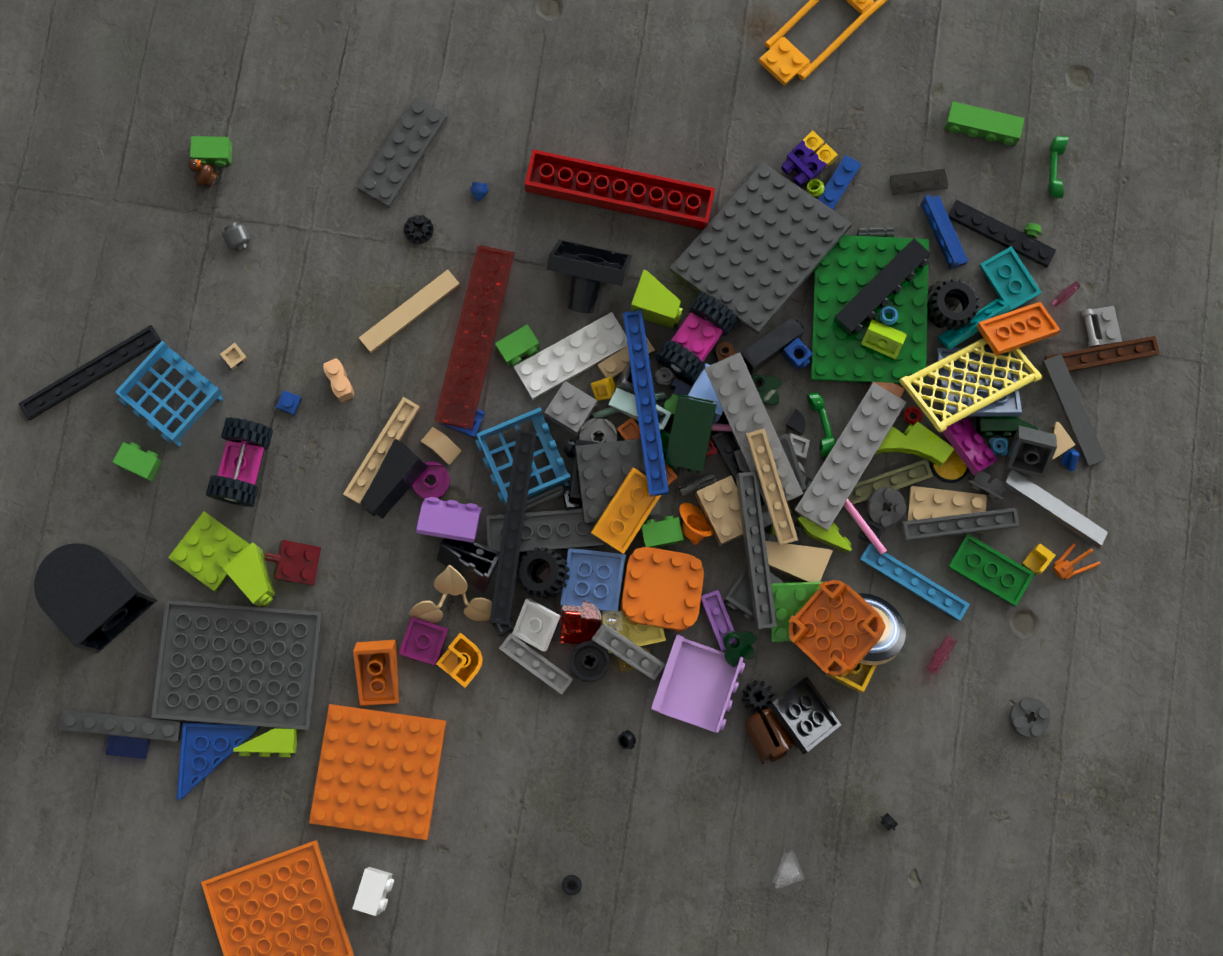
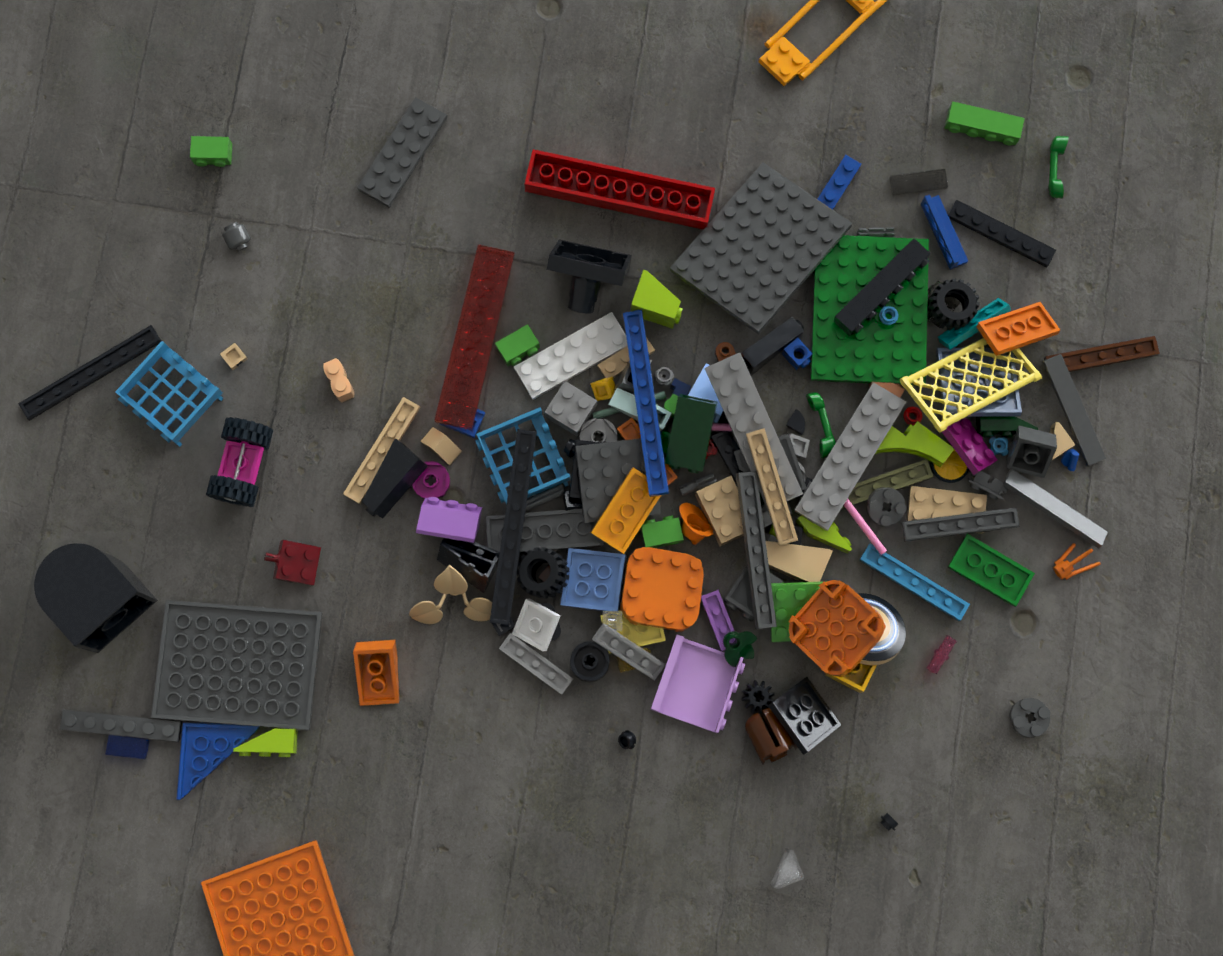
bright green brick [112,442,162,482] -> none
lime plate [168,511,250,592] -> none
reddish brown animal [188,159,218,187] -> none
lime slope [222,542,275,607] -> none
blue plate [276,390,302,416] -> none
orange plate [309,704,446,840] -> none
white brick [352,867,394,916] -> none
tan tile [359,270,460,353] -> none
magenta plate [398,617,449,666] -> none
black gear [404,215,434,244] -> none
light orange brick [436,633,483,688] -> none
blue plate [470,182,489,202] -> none
clear red brick [560,601,601,645] -> none
black plate [562,875,582,895] -> none
black plate [655,293,738,384] -> none
dark green plate [751,374,783,405] -> none
dark purple hips [781,130,838,187] -> none
lime plate [806,179,825,197] -> none
black plate [858,519,885,544] -> none
lime panel [861,319,907,359] -> none
teal plate [979,246,1042,312] -> none
yellow panel [1022,544,1056,575] -> none
bright green plate [1024,223,1042,238] -> none
clear pink tile [1052,281,1080,307] -> none
light grey plate [1081,306,1122,348] -> none

